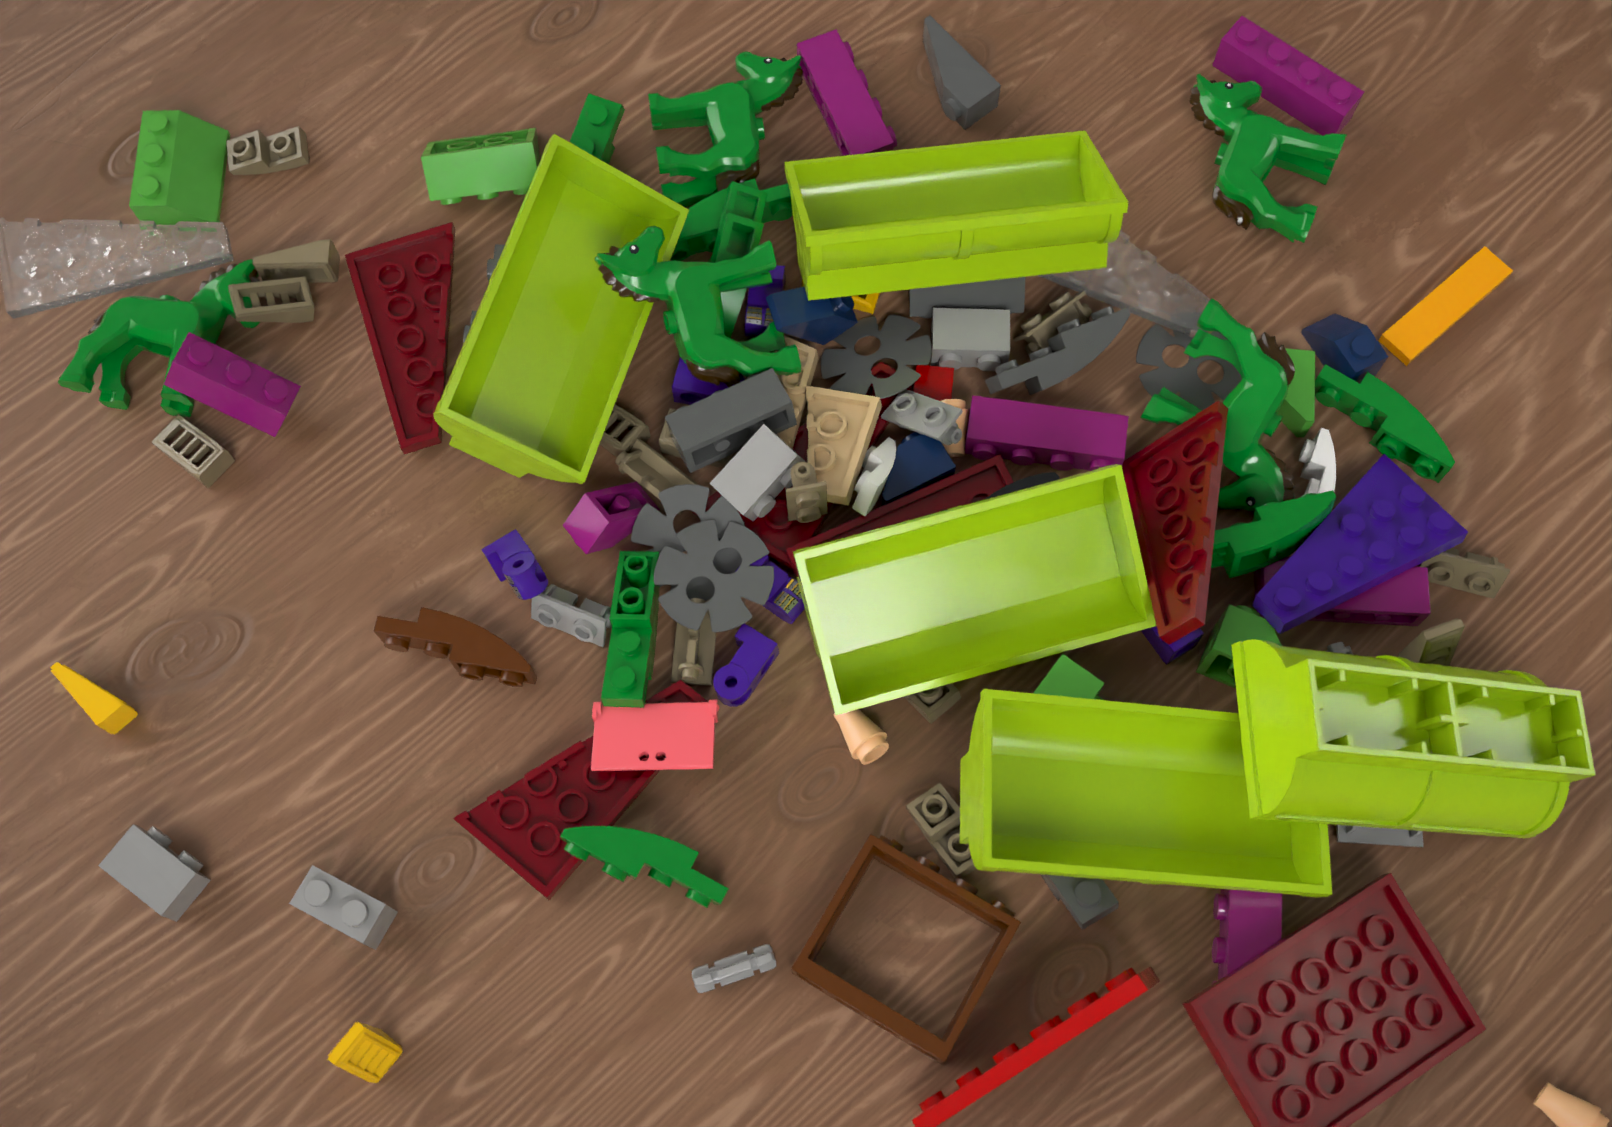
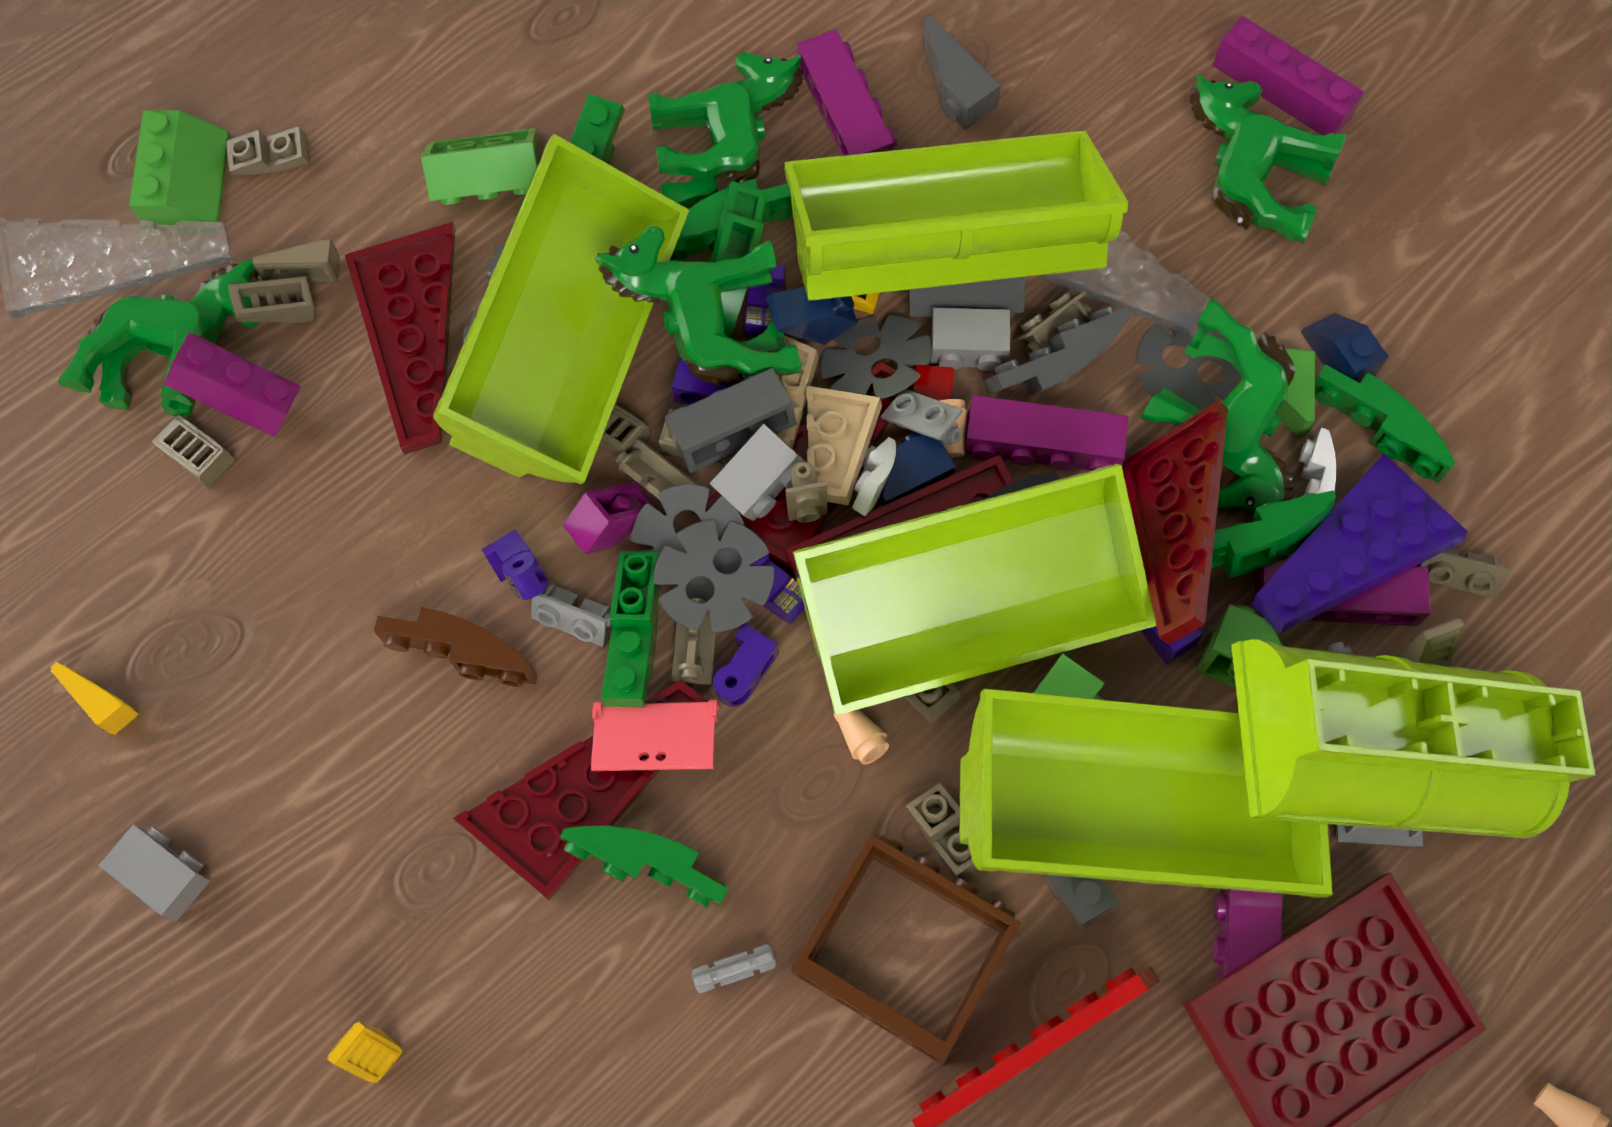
light grey brick [289,865,398,950] -> none
light orange tile [1378,246,1513,366] -> none

